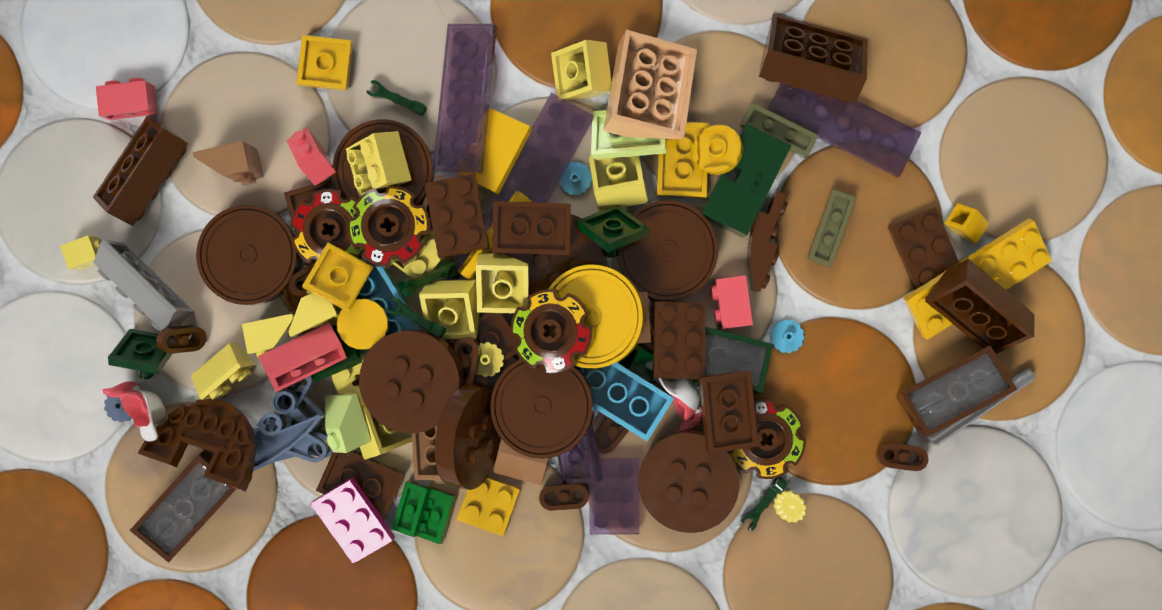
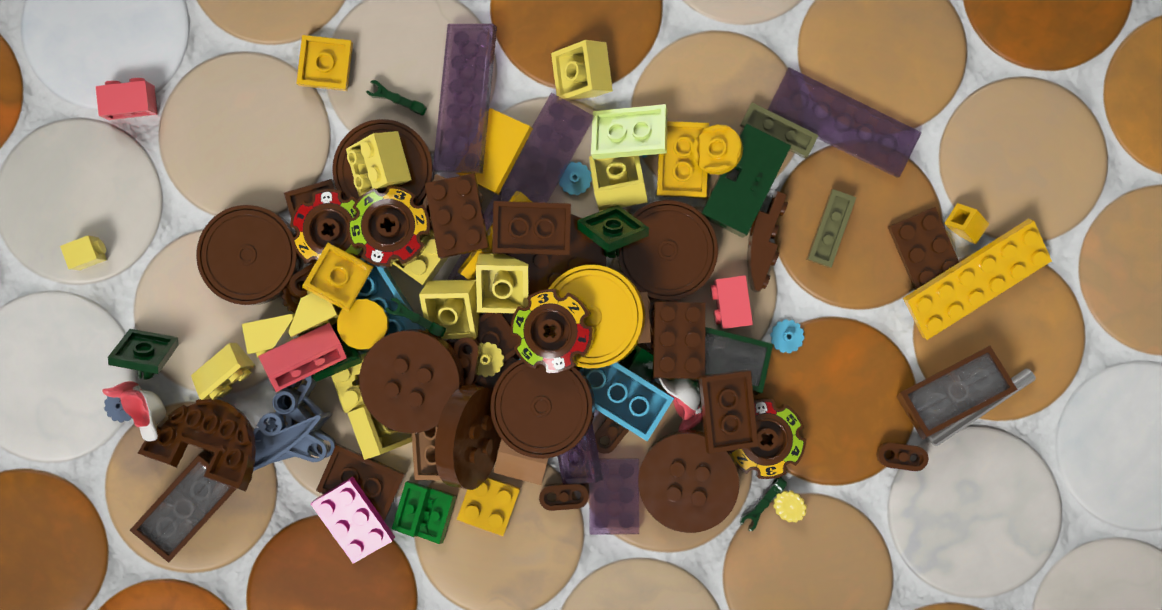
reddish brown slope [93,116,188,226] -> none
light grey slope [93,239,194,332] -> none
reddish brown plate [156,325,207,354] -> none
medium nougat slope [192,141,263,185] -> none
coral brick [286,127,336,186] -> none
yellowish green slope [325,394,371,453] -> none
dark green piece [398,258,459,297] -> none
light nougat slope [603,29,697,139] -> none
reddish brown slope [759,13,868,103] -> none
reddish brown slope [925,258,1035,354] -> none

